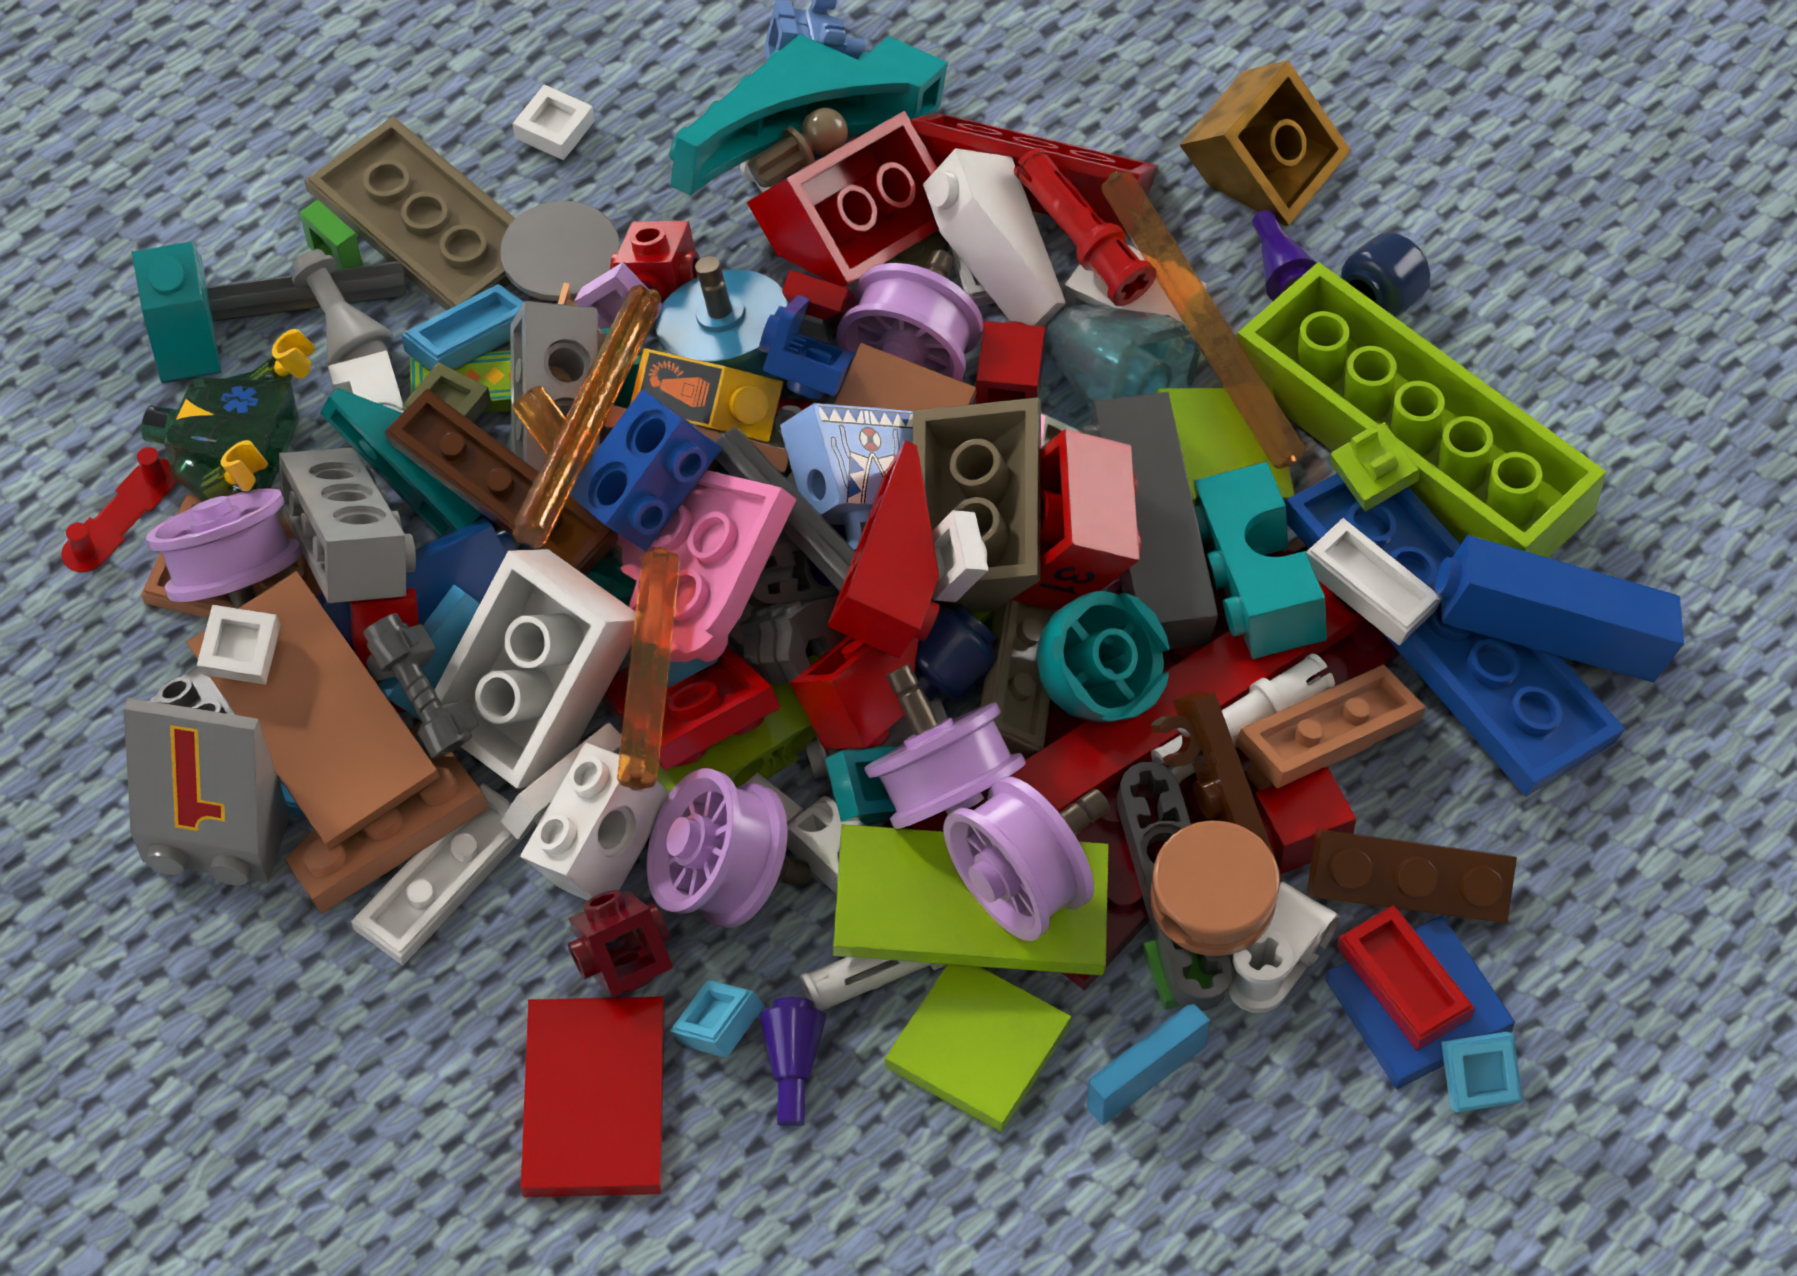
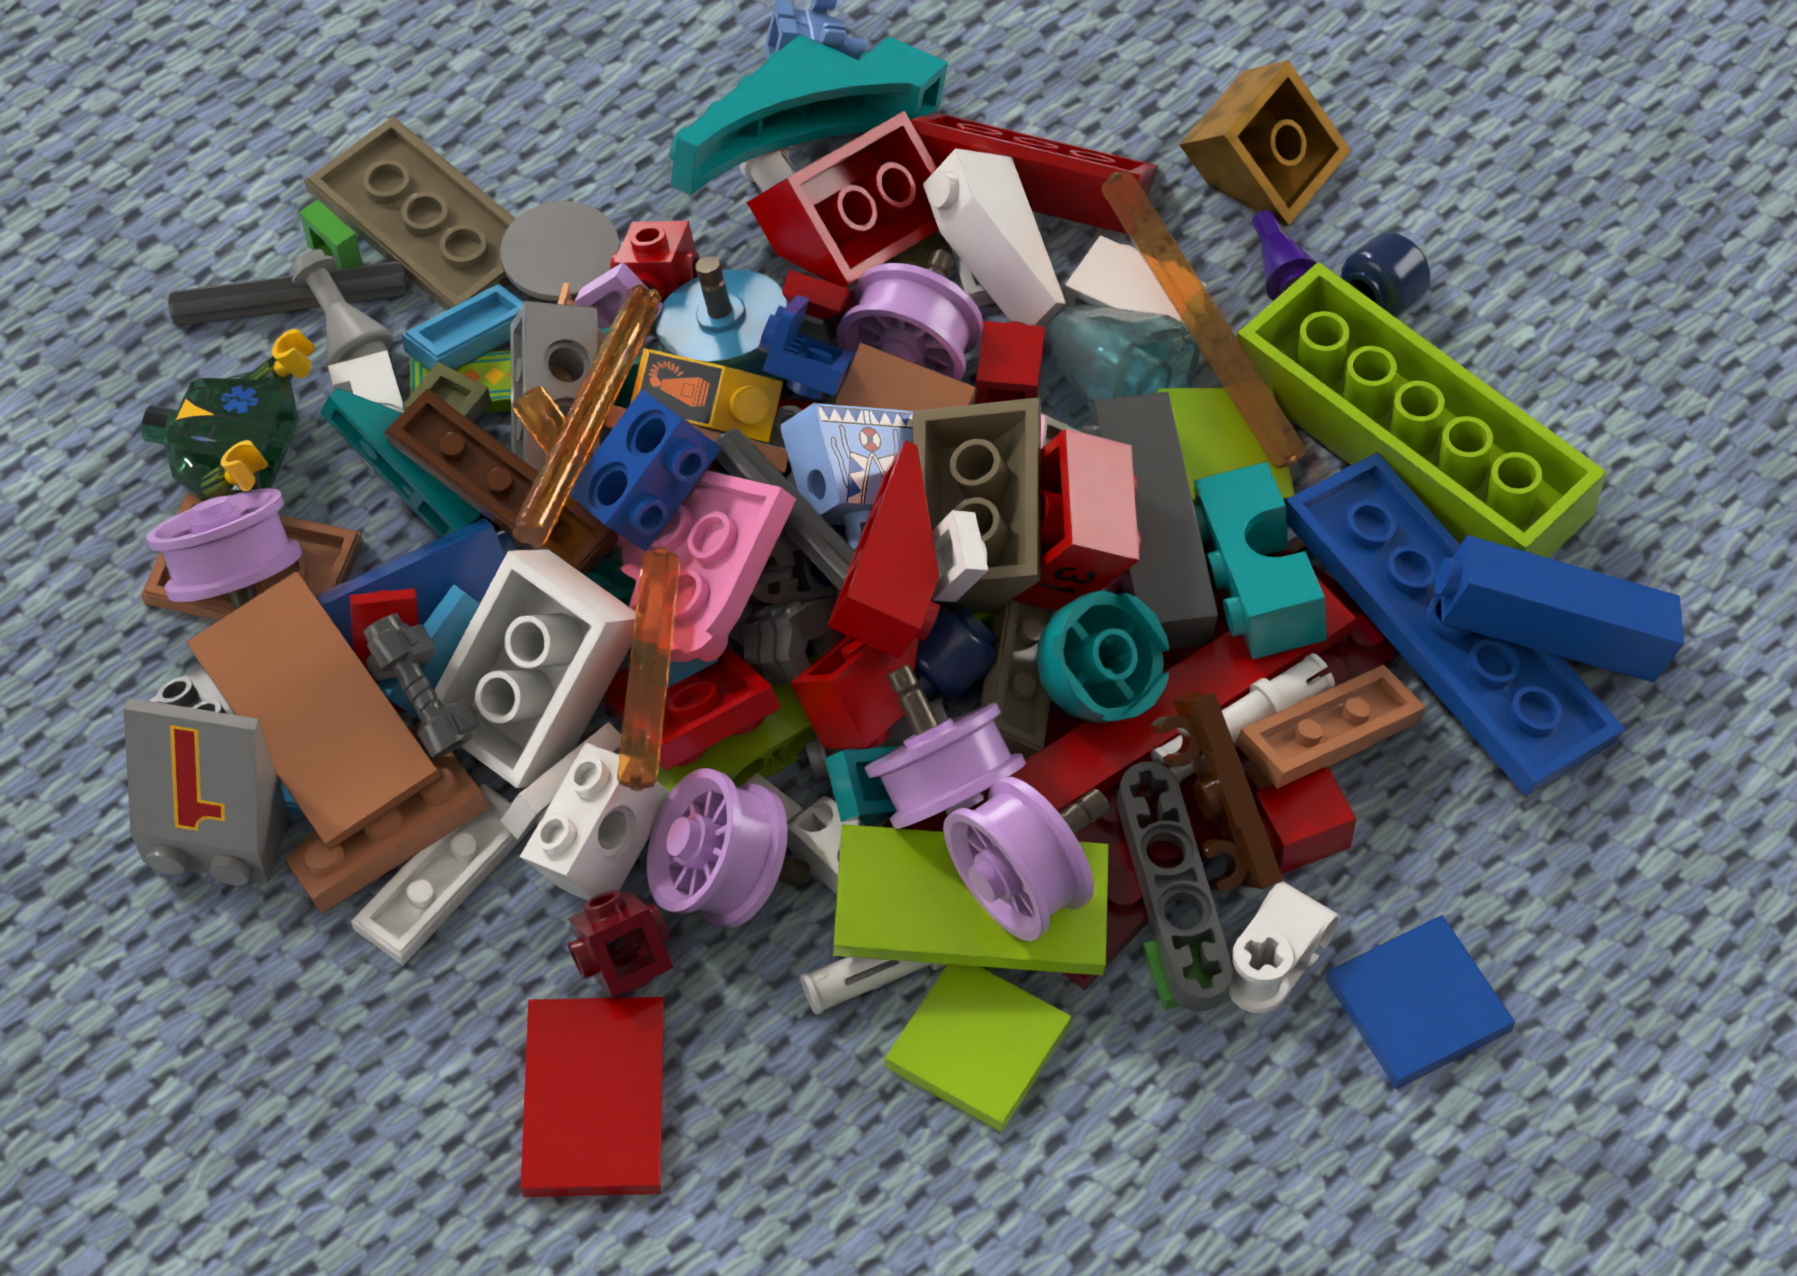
red piece [61,447,178,572] -> none
teal slope [131,241,222,383] -> none
white plate [197,605,281,685] -> none
light grey brick [279,447,416,603] -> none
white plate [512,85,595,160] -> none
medium azure tile [670,980,765,1058] -> none
dark tan axle [748,108,848,187] -> none
dark purple cone [759,997,827,1126] -> none
red pin [1014,148,1157,306] -> none
dark azure tile [1087,1003,1210,1126] -> none
nougat head [1150,821,1280,956] -> none
white tile [1306,518,1443,646] -> none
reddish brown plate [1306,829,1517,923] -> none
lime tile [1330,422,1419,512] -> none
red tile [1337,905,1475,1051] -> none
medium azure tile [1441,1032,1523,1113] -> none

